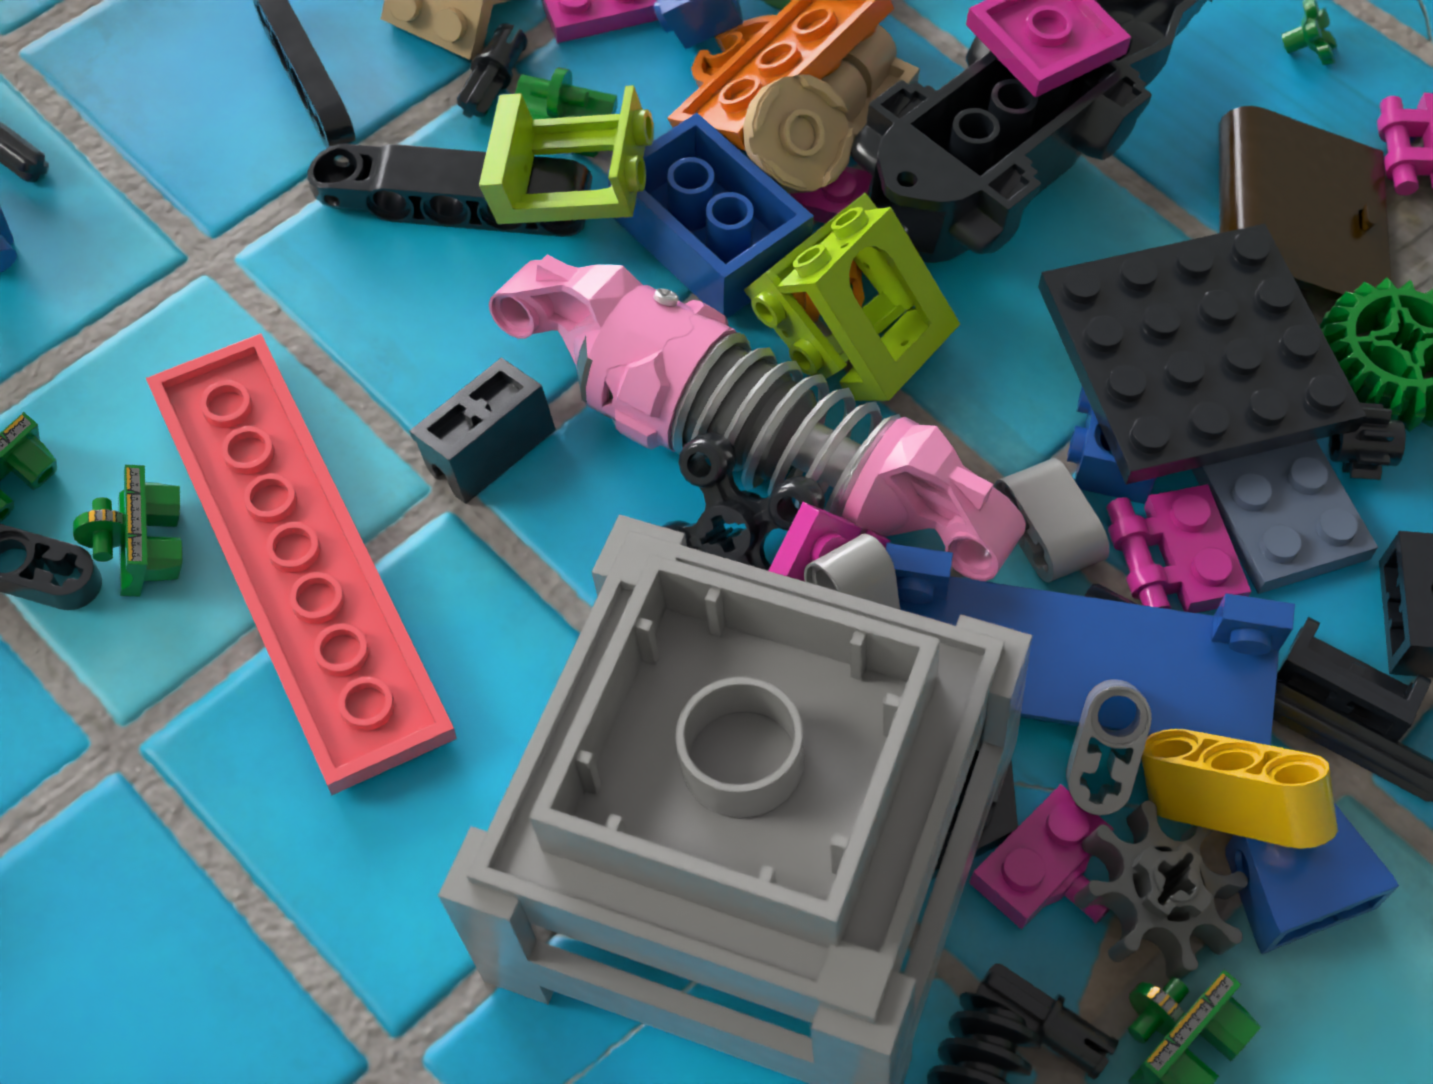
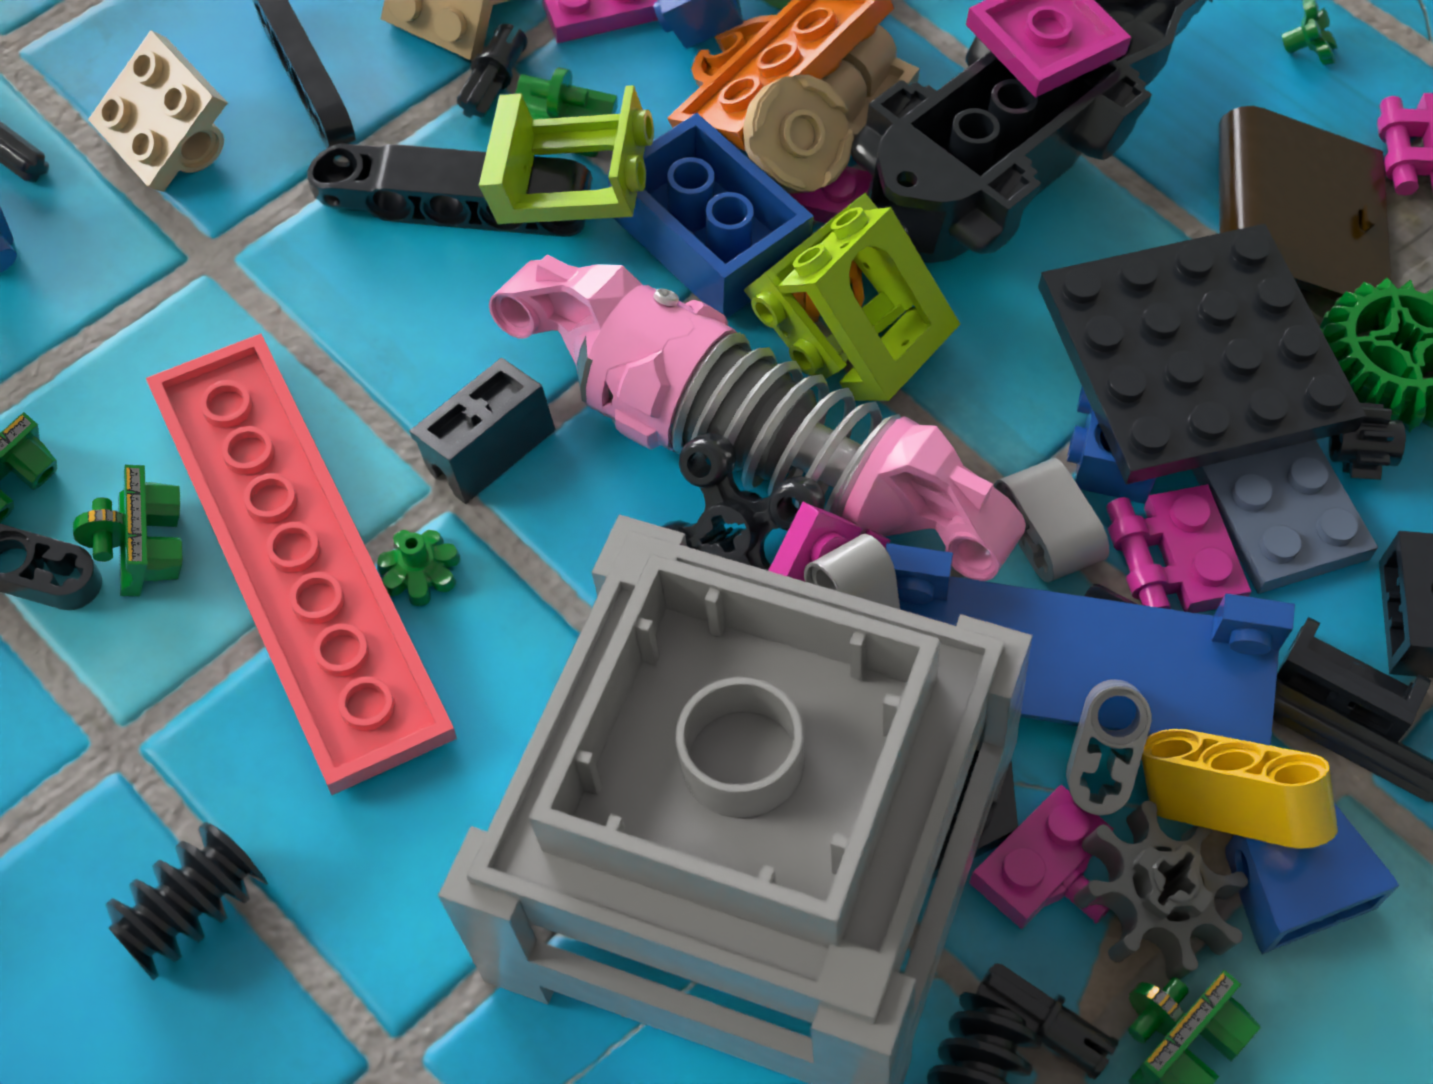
none -> tan plate [88,30,228,192]
none -> black piece [105,822,268,981]
none -> green plant [377,530,461,606]

